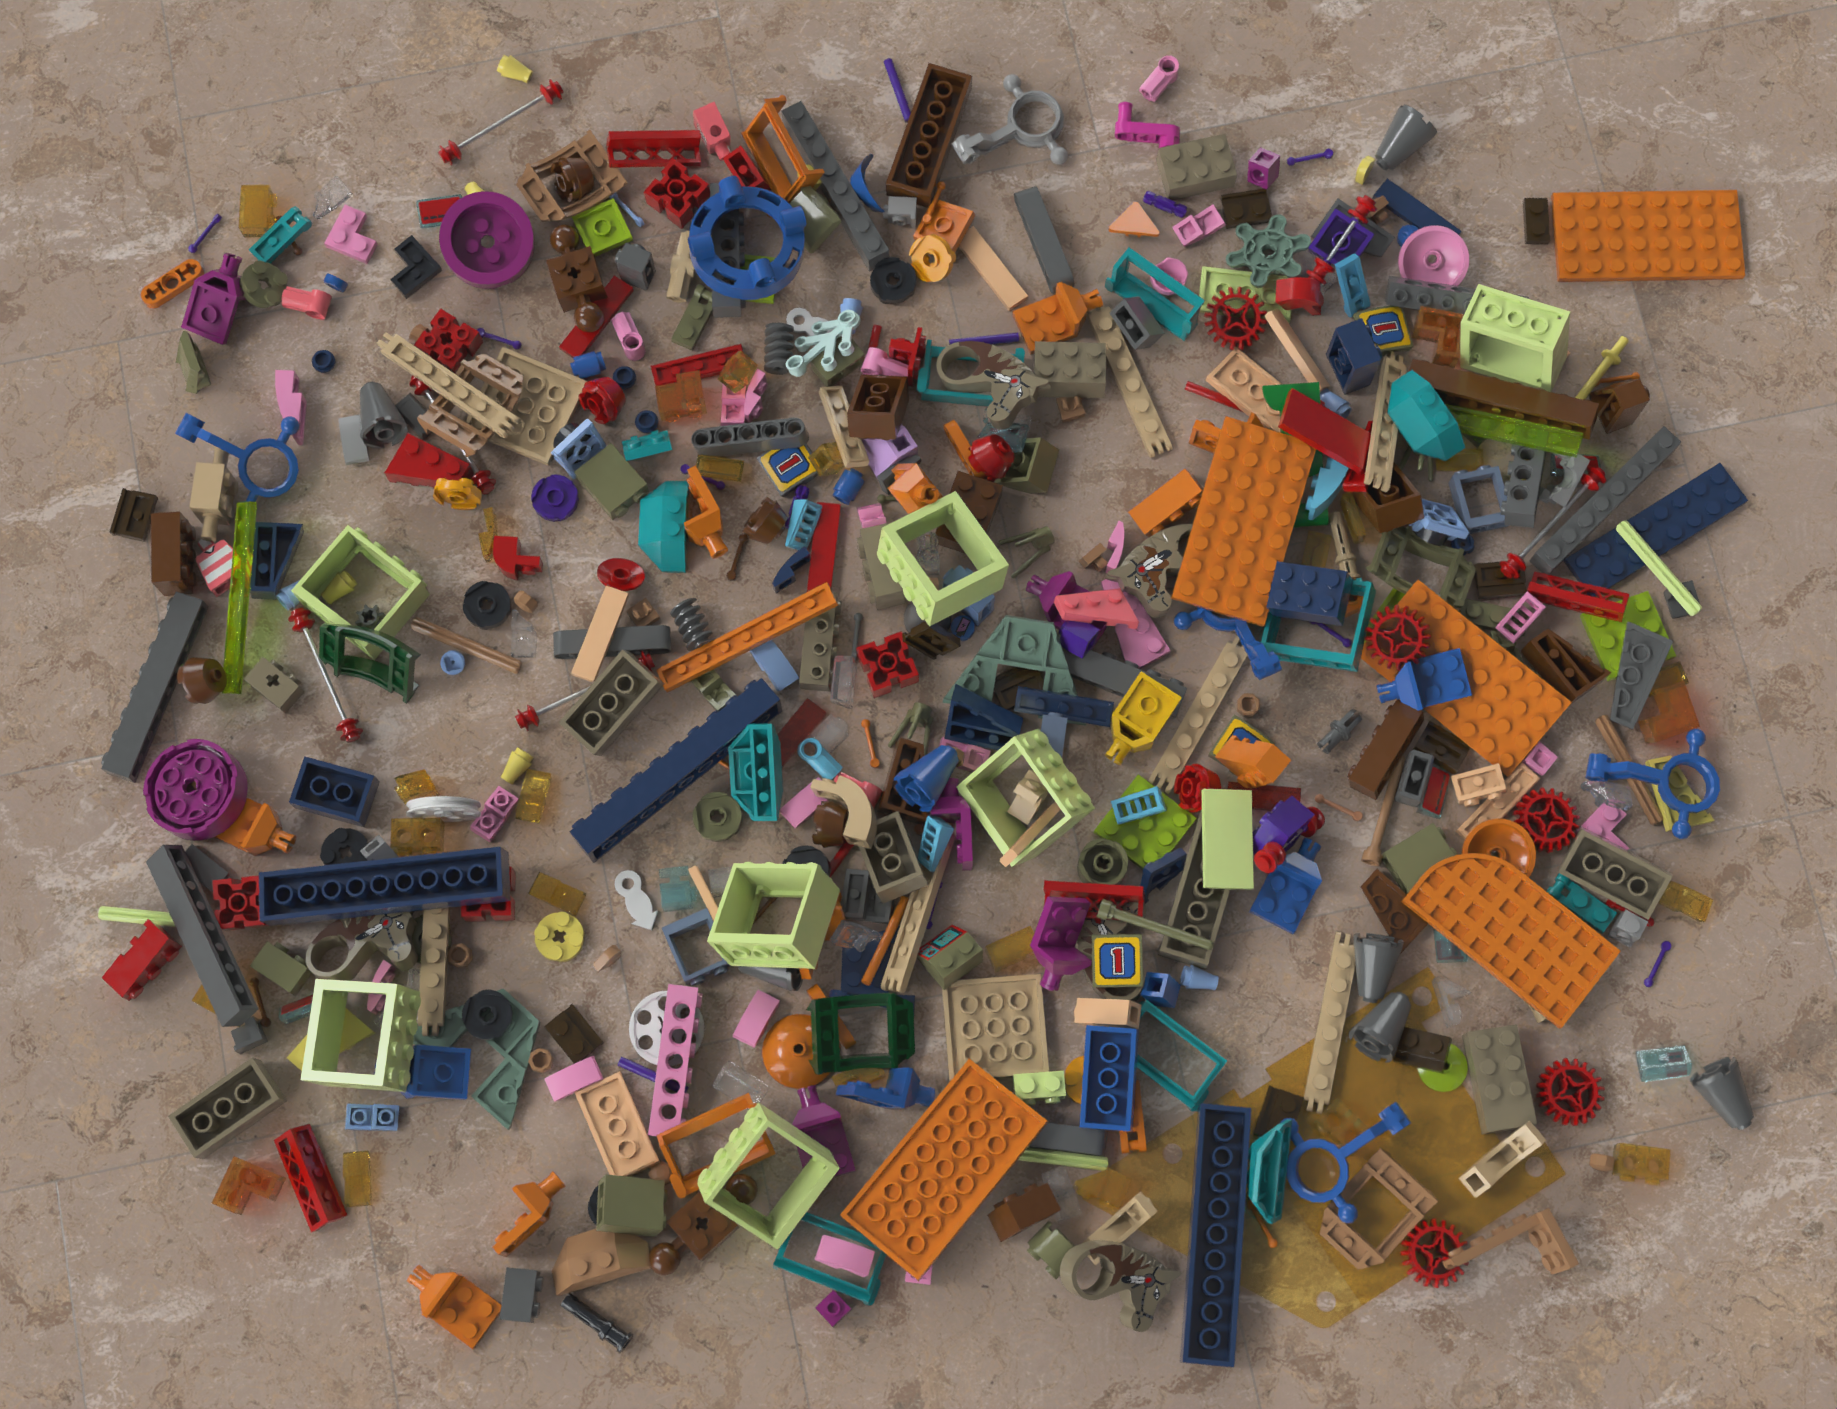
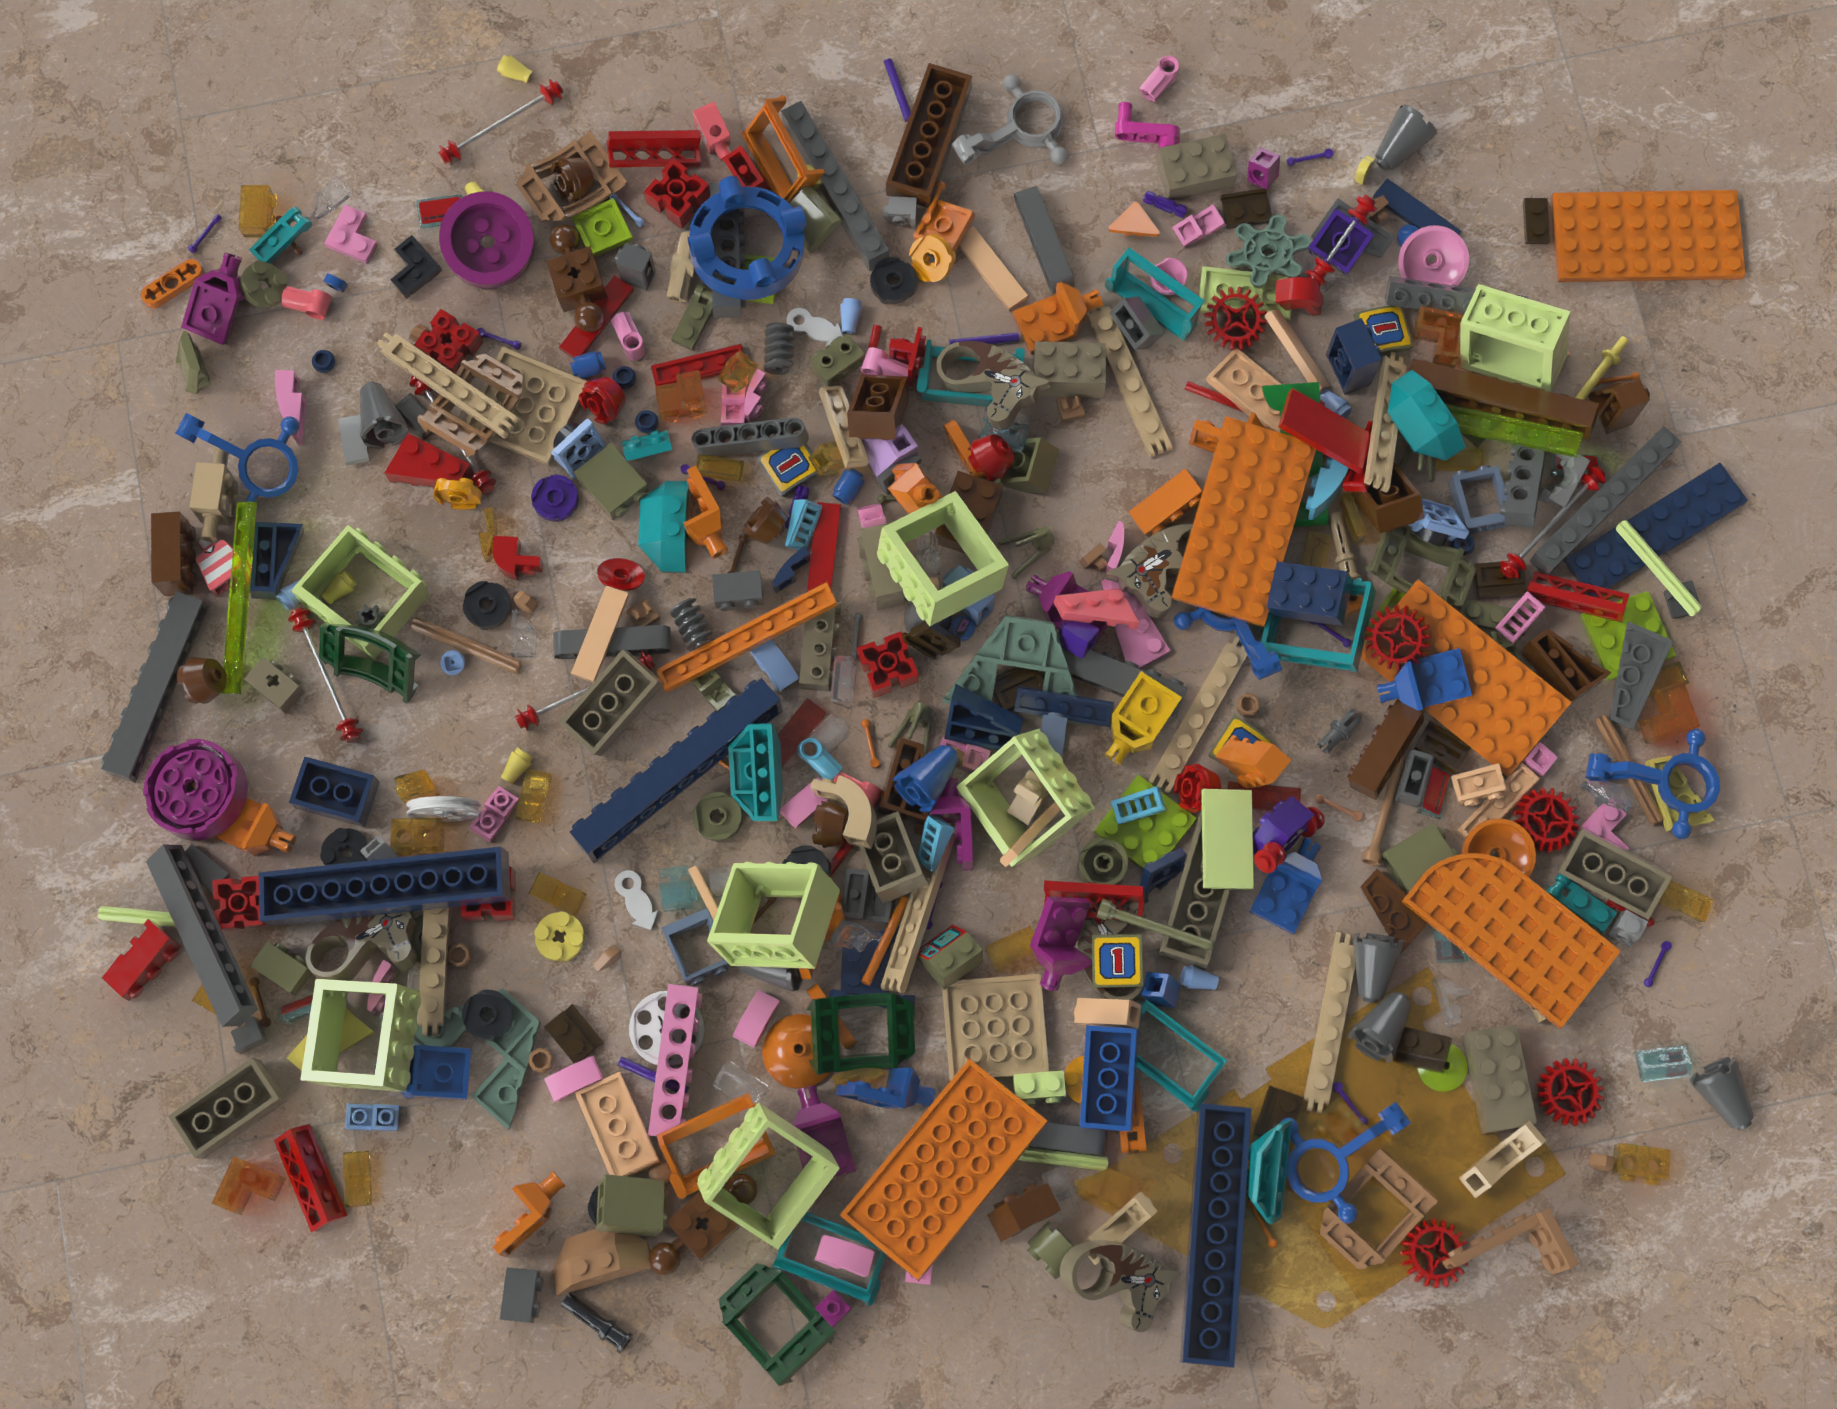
dark brown plate [110,488,158,542] -> none
orange plate [407,1265,502,1349] -> none
light aqua plant [786,310,861,377] -> none
blue piece [850,154,885,213] -> none
dark azure plate [1335,253,1371,318] -> none
none -> dark grey brick [712,570,764,611]
none -> dark green wedge [719,1263,836,1386]
none -> dark purple hinge [1332,1082,1369,1127]

